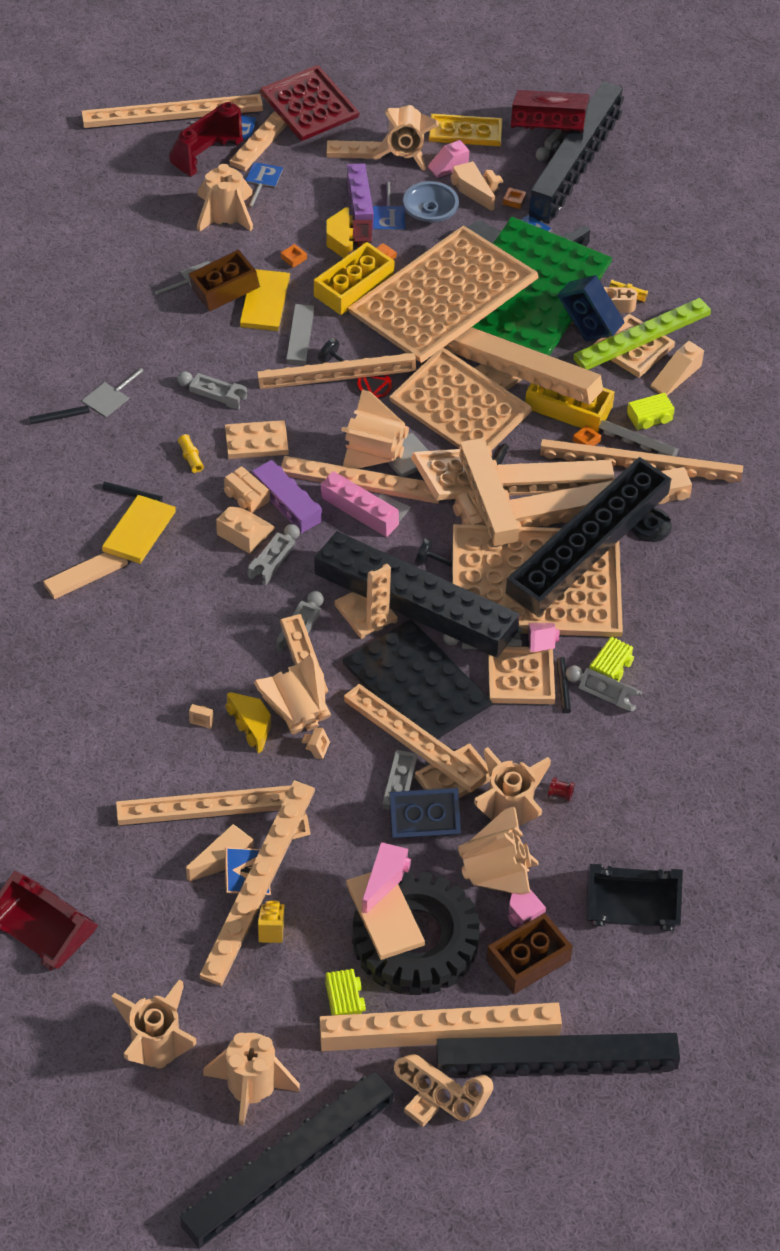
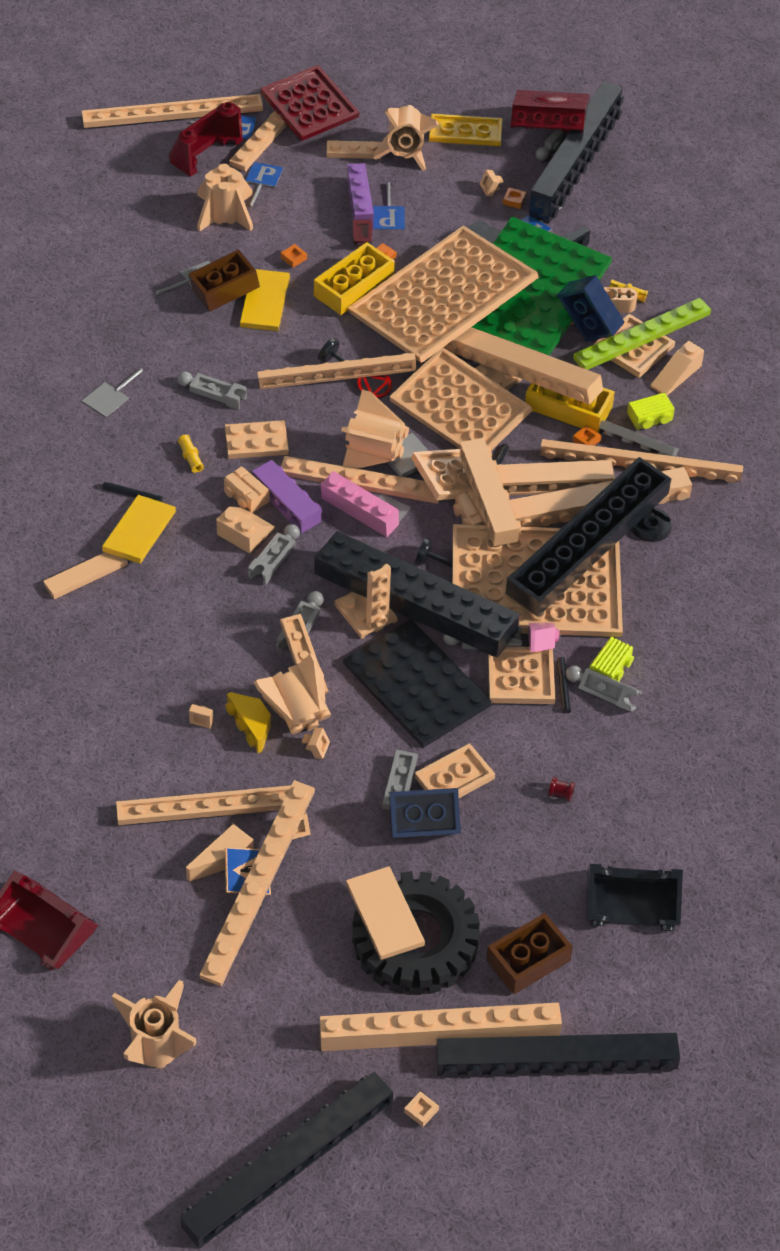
black bar [29,405,90,425] -> none
light nougat brick [203,1033,300,1126] -> none
yellow slope [258,901,285,943] -> none
light grey tile [287,304,314,365] -> none
neon yellow brick [325,969,366,1016] -> none
yellow slope [326,207,353,258] -> none
light nougat plate [344,684,486,793] -> none
bright pink slope [362,842,411,913] -> none
light nougat beam [394,1054,493,1121] -> none
sand blue dish [403,181,459,223] -> none
bright pink slope [428,140,469,178] -> none
light nougat slope [451,161,495,211] -> none
light nougat brick [458,807,539,895] -> none
light nougat brick [474,747,551,826] -> none
bright pink slope [508,889,546,928] -> none

